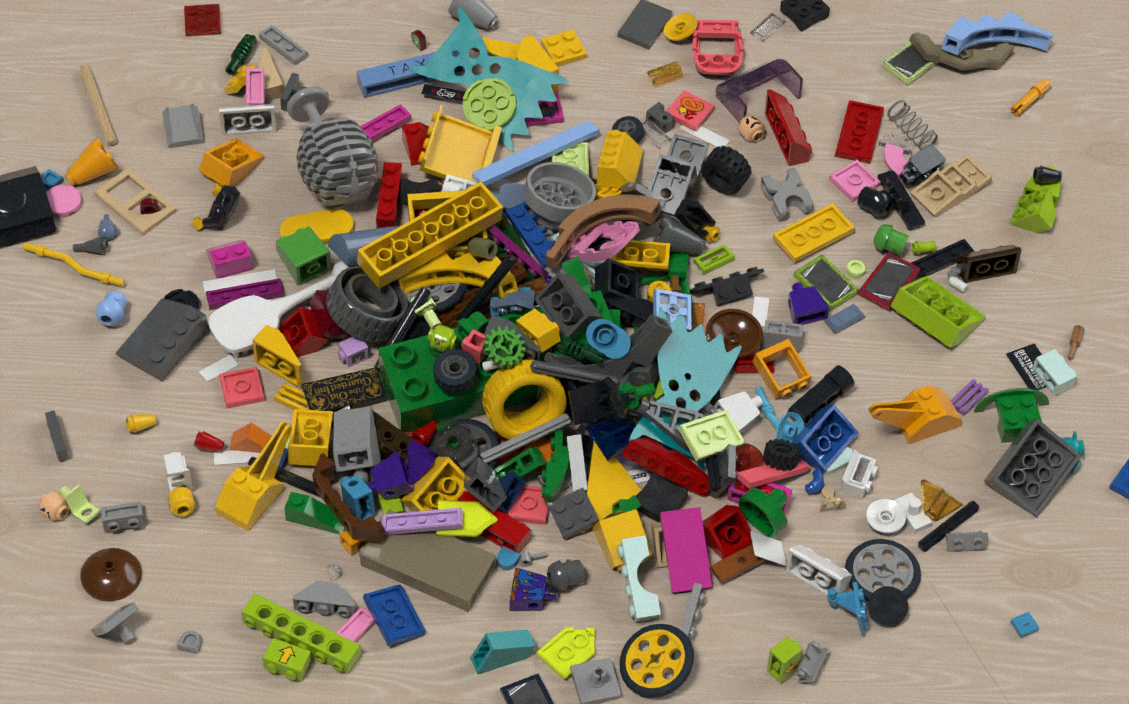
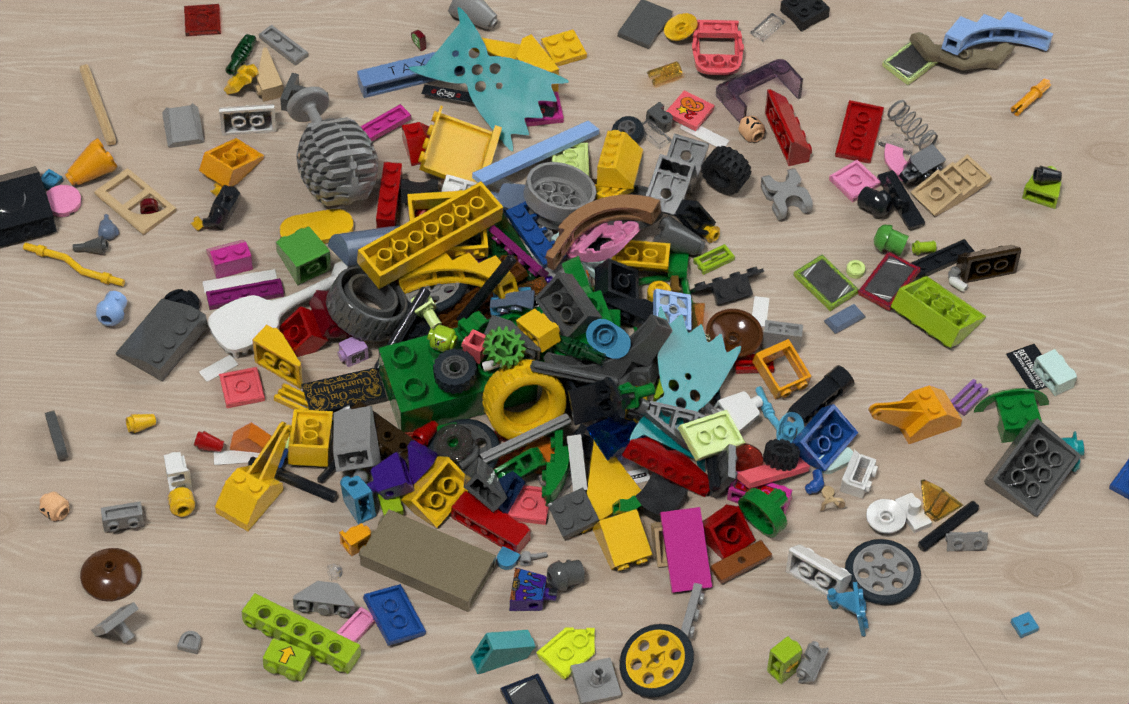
yellowish green bracket [59,485,100,523] -> none
bright pink tile [246,68,264,105] -> none
green slope [284,491,345,534] -> none
reddish brown slope [312,453,384,543] -> none
lavender tile [382,508,463,535] -> none
neon yellow tile [436,500,498,537] -> none
lime tile [463,78,517,131] -> none
olive cylinder [467,237,498,260] -> none
light aqua arch [617,535,661,622] -> none
dark grey slope [620,181,652,197] -> none
white sticker [750,531,786,566] -> none
yellow plate [773,203,855,263] -> none
dark purple torso [788,282,829,325] -> none
black tile [868,586,909,627] -> none
lime slope [1010,188,1056,233] -> none
medium nougat axle [1067,325,1085,360] -> none

